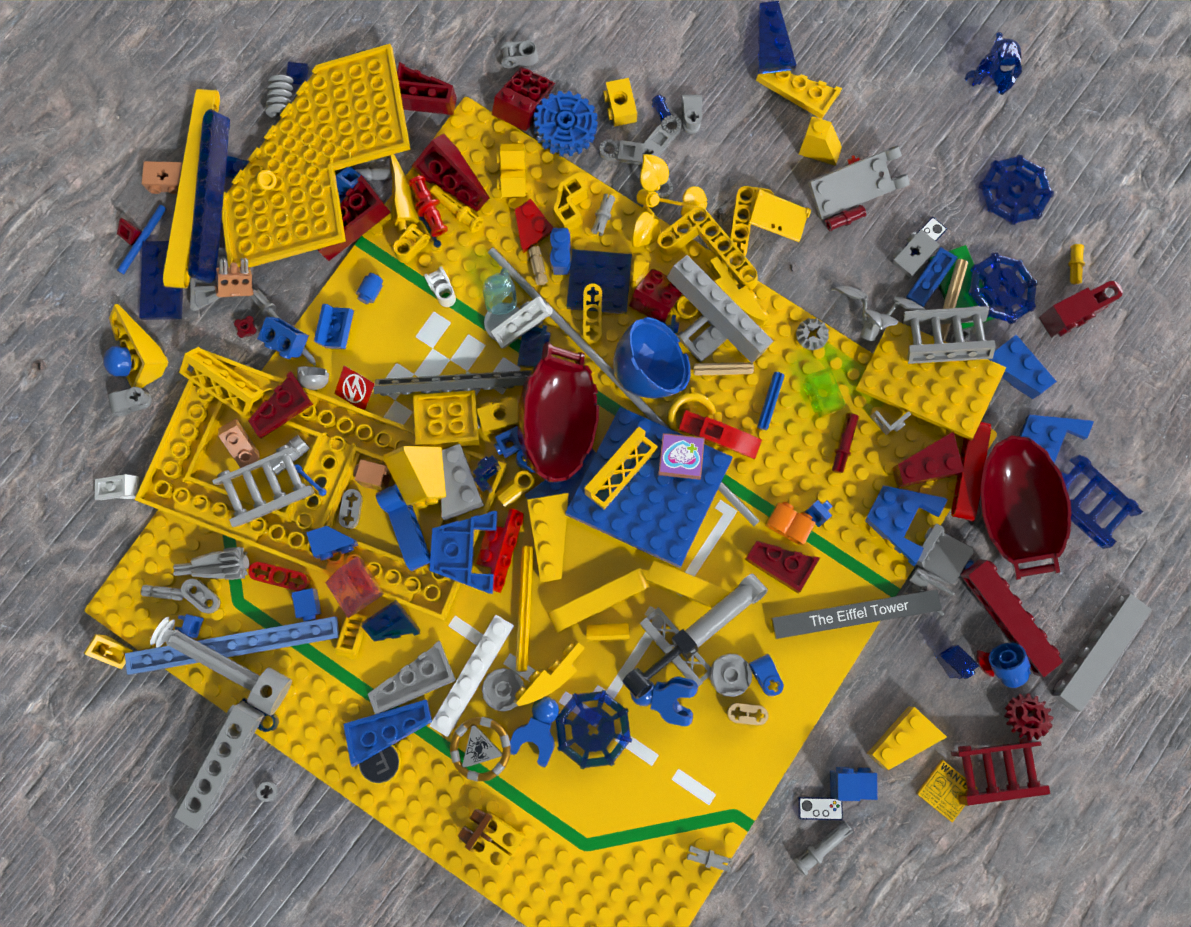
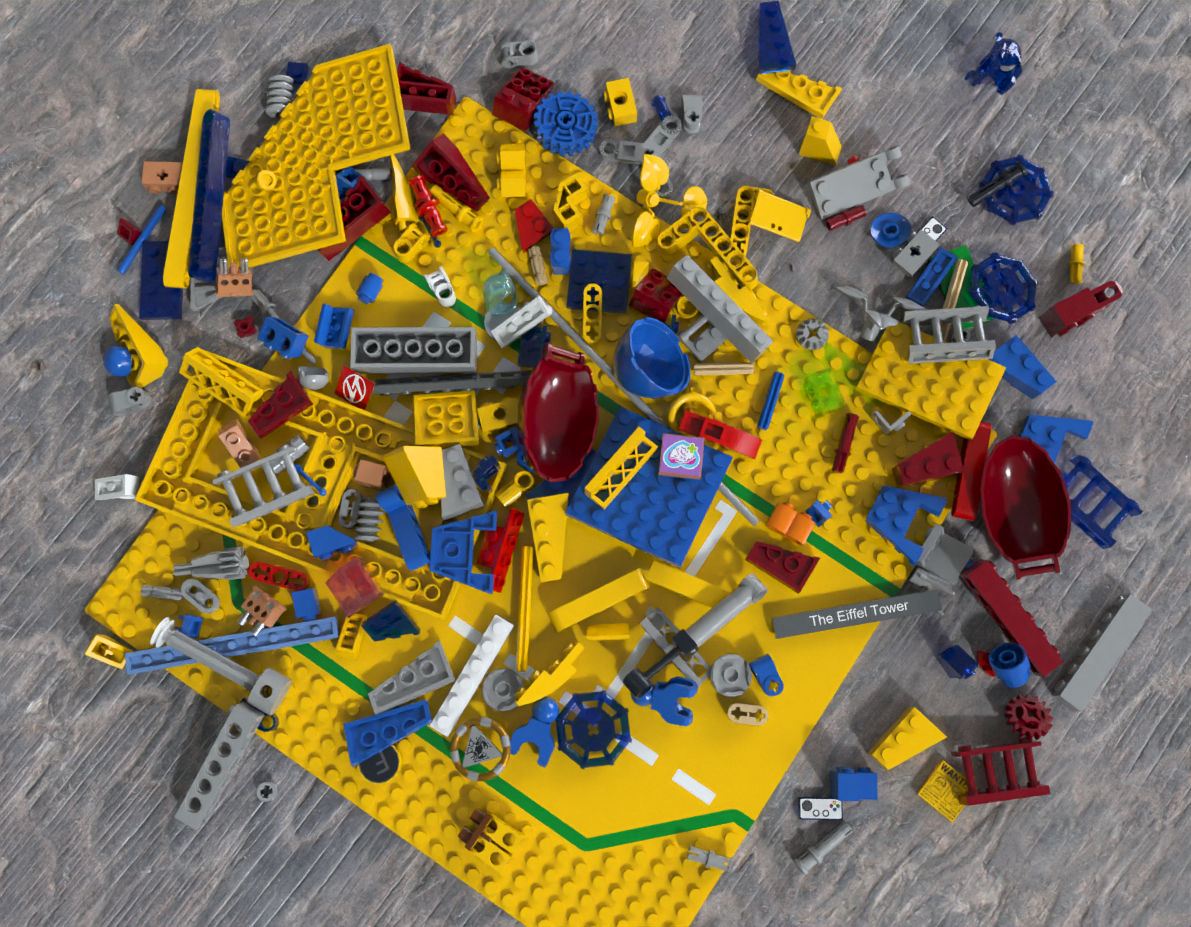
none -> nougat piece [237,586,287,636]
none -> light grey brick [350,327,477,374]
none -> light grey piece [353,497,384,542]
none -> blue dish [871,213,911,248]
none -> black pin [967,161,1027,208]

